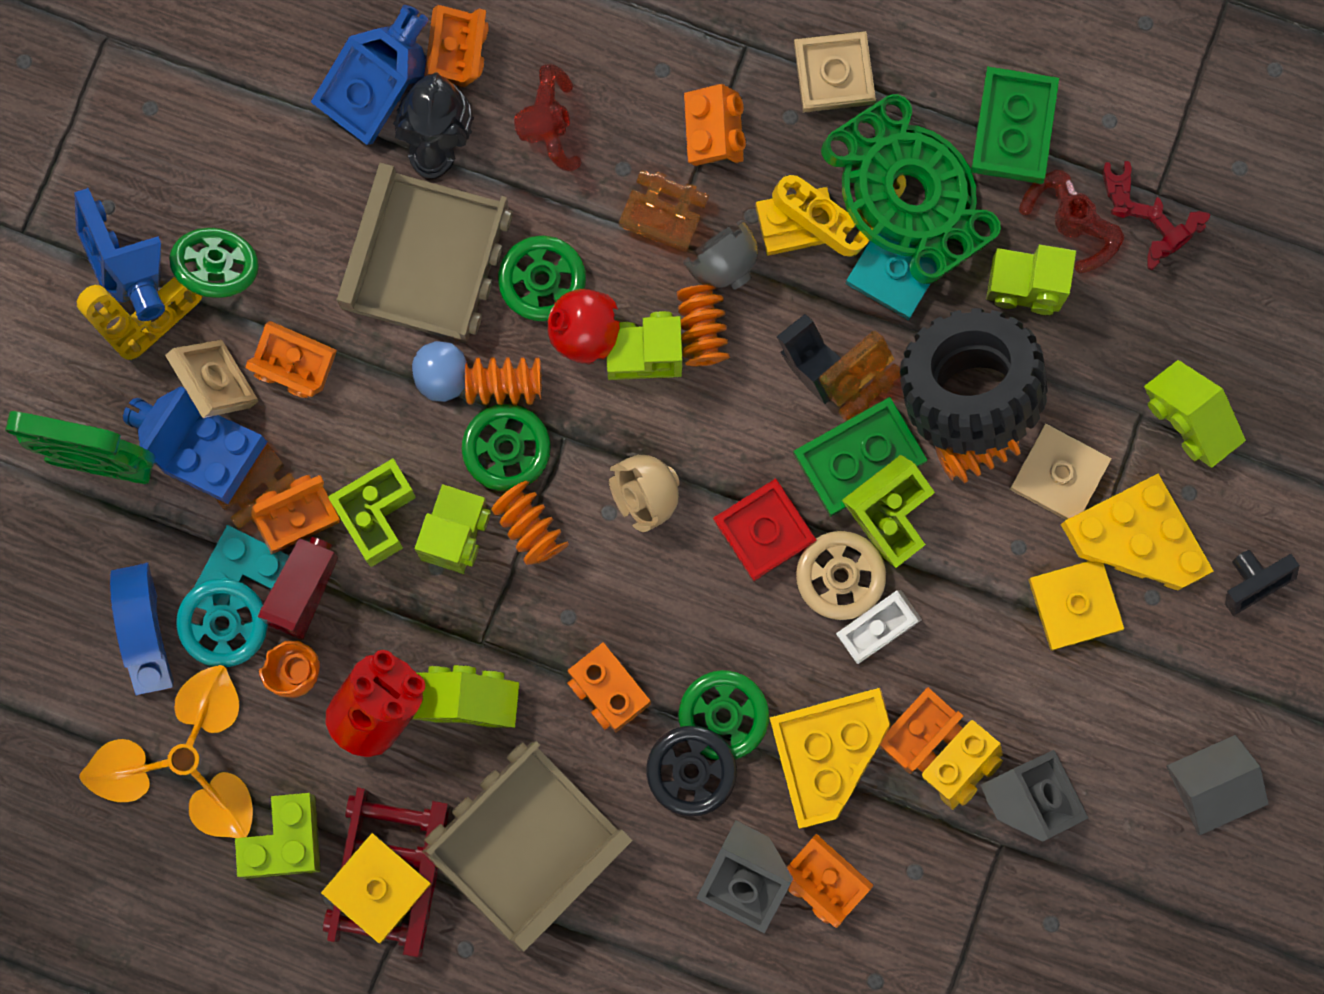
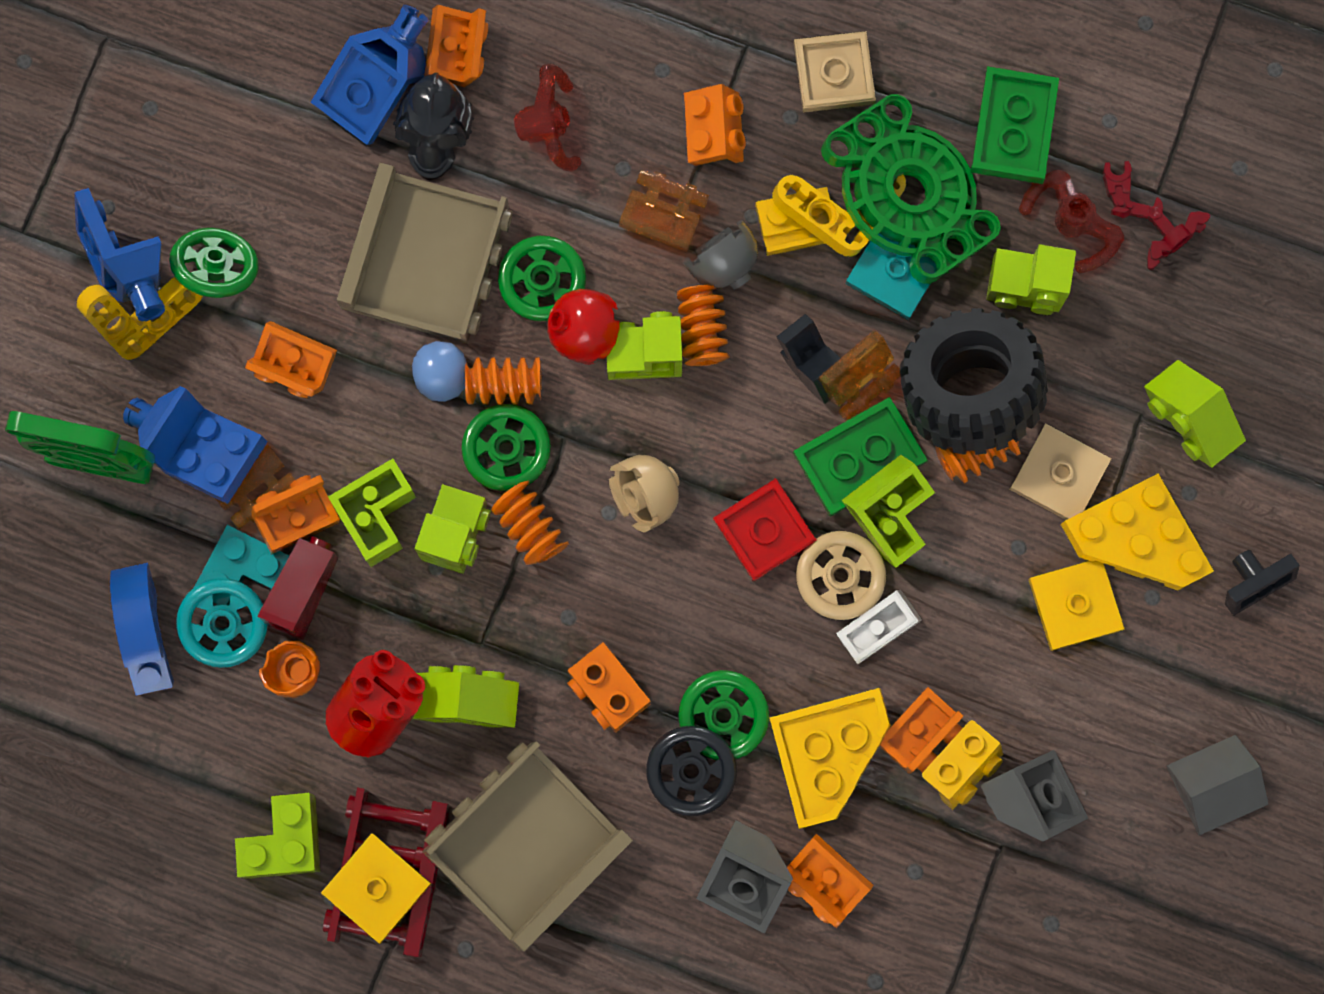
light orange plant [79,665,253,838] -> none
tan plate [165,340,258,418] -> none

